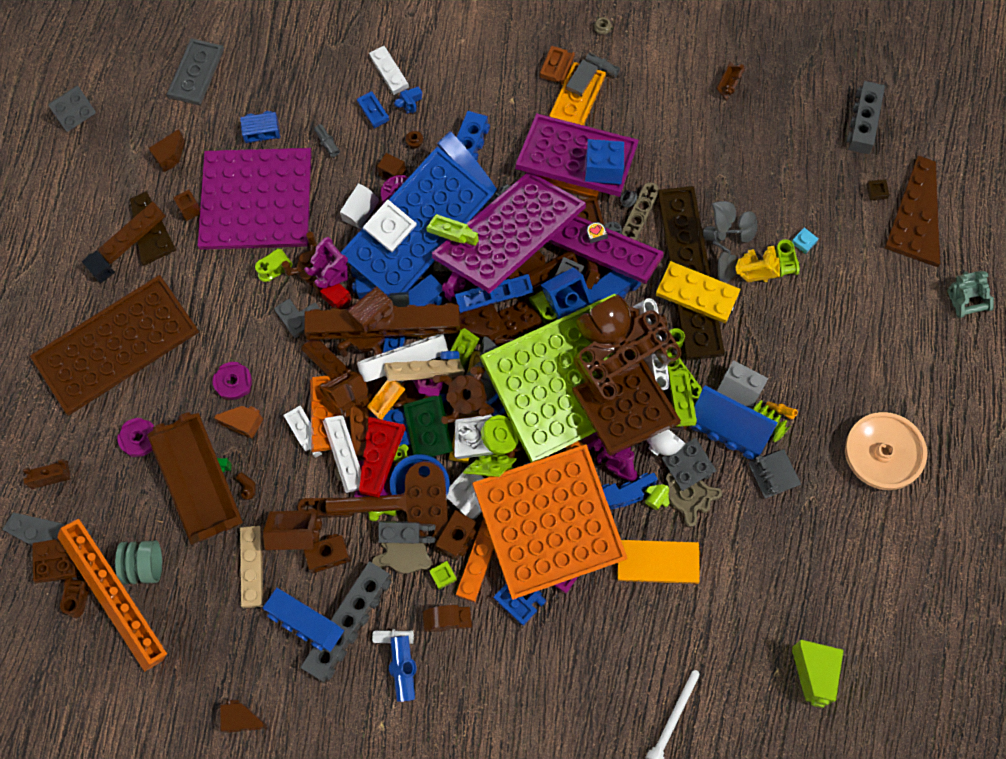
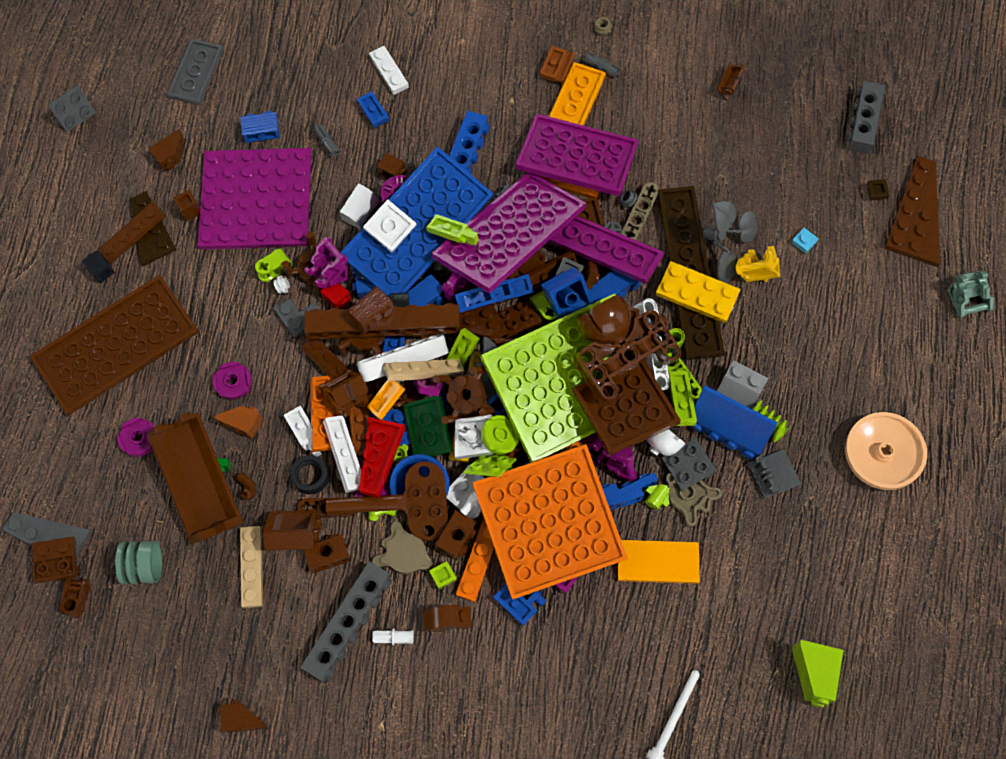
reddish brown hinge [23,459,70,489] -> none
orange brick [57,519,167,672] -> none
blue brick [263,588,344,652] -> none
dark grey hinge [379,521,435,543] -> none
blue piece [389,635,417,702] -> none
blue piece [394,86,423,114] -> none
reddish brown plate [406,131,423,148] -> none
blue slope [437,131,497,194] -> none
blue tile [440,351,459,359] -> none
dark grey tile [566,60,598,97] -> none
blue brick [585,139,624,184] -> none
tile [587,222,608,243] -> none
light orange piece [765,401,798,420] -> none
lime piece [775,239,800,277] -> none
none -> white plate [274,275,290,294]
none -> black tyre [290,455,329,494]

